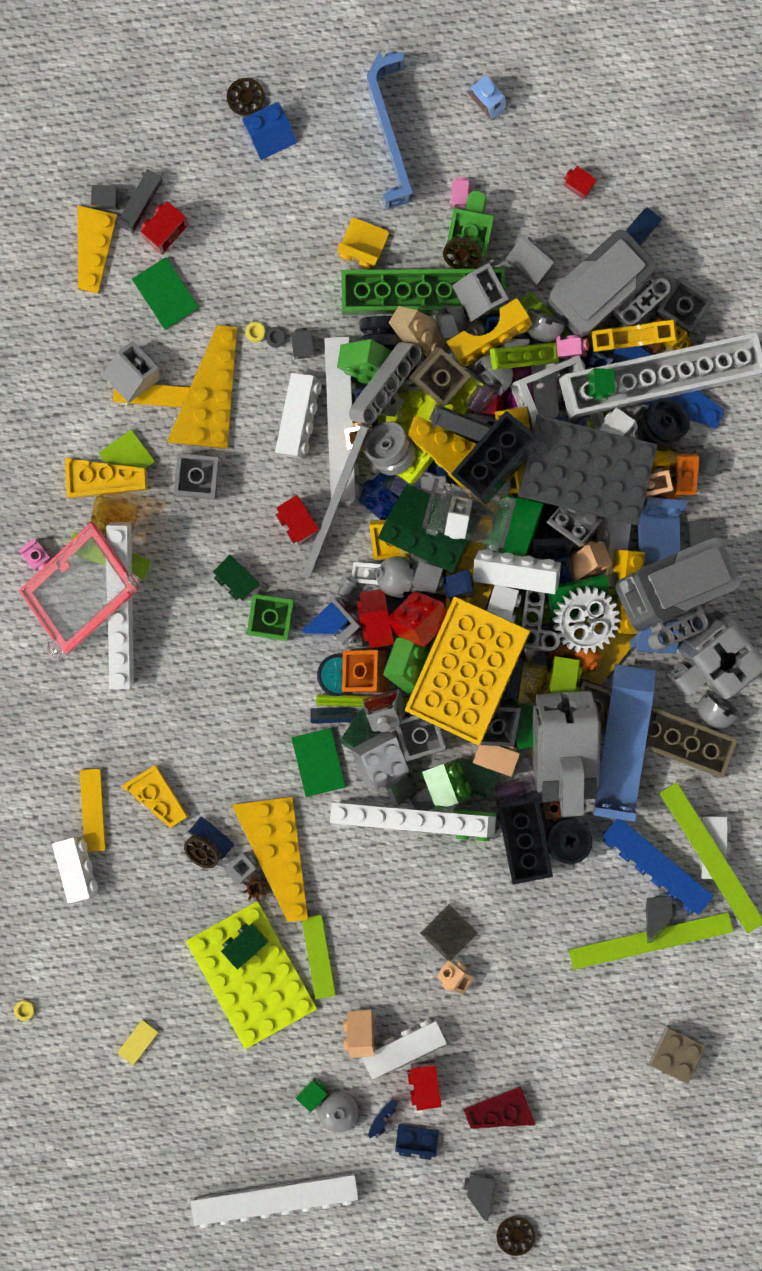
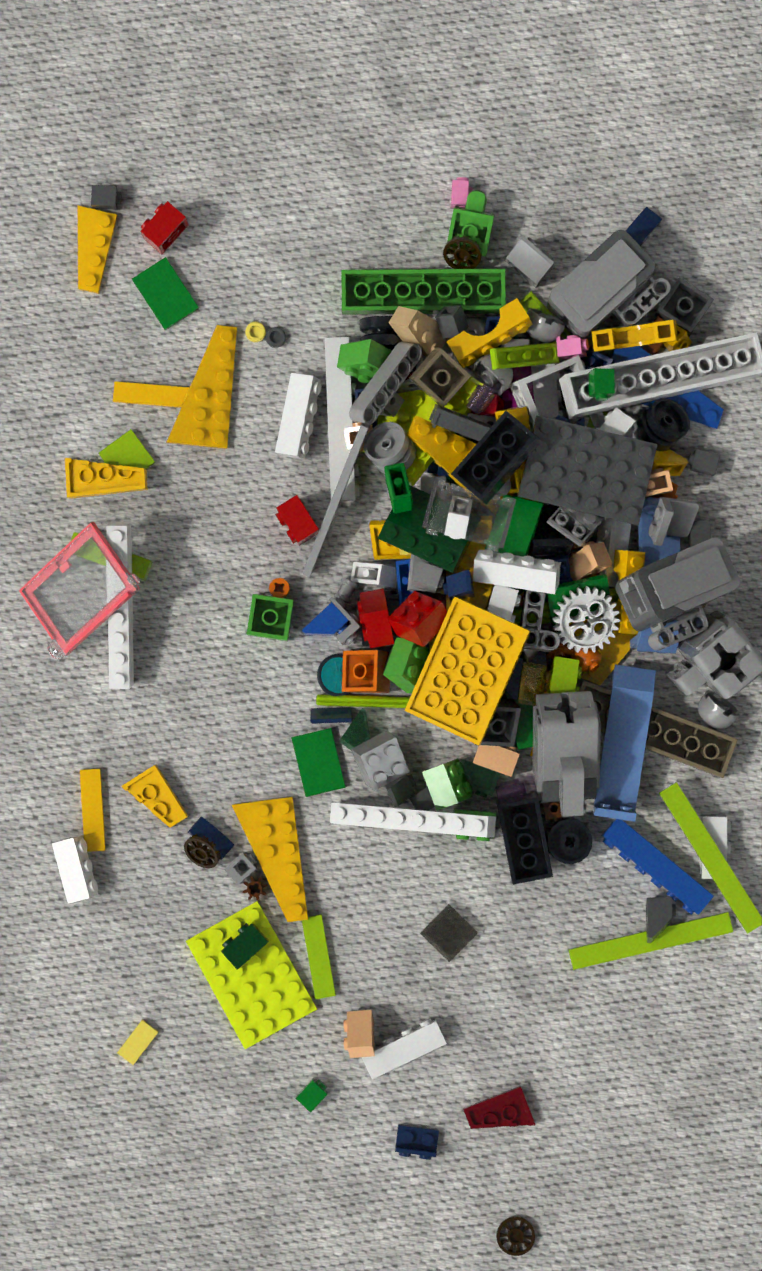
light yellow tile [14,1000,35,1021] -> none
bright pink brick [18,538,52,571] -> none
clear yellow slope [90,495,140,540] -> none
light grey slope [103,341,160,403] -> none
dark grey container [116,169,163,233] -> none
light grey brick [174,453,220,500] -> none
white brick [190,1172,358,1228] -> none
dark green brick [213,555,260,601] -> none
dark brown wheel [227,78,265,116] -> none
blue slope [242,101,297,160] -> none
dark grey brick [291,328,314,360] -> none
light grey cylinder [318,1091,359,1133] -> none
yellow bracket [337,218,389,270] -> none
clear blue bracket [358,473,399,520] -> none
light grey torso [362,689,406,732] -> none
medium blue panel [367,51,413,210] -> none
dark blue slope [368,1097,397,1139] -> none
light grey cylinder [376,556,414,598] -> none
light grey brick [395,716,446,761] -> none
red brick [407,1061,442,1111] -> none
light nougat brick [437,960,474,995] -> none
light grey slope [452,263,509,322] -> none
dark grey slope [463,1173,495,1221] -> none
light blue torso [466,75,507,120] -> none
red brick [564,166,597,200] -> none
dark tan brick [649,1026,706,1084] -> none
orange hinge [675,454,699,495] -> none
none -> orange wheel [269,578,290,598]
none -> green brick [384,463,413,514]
none -> light grey bracket [649,497,699,546]

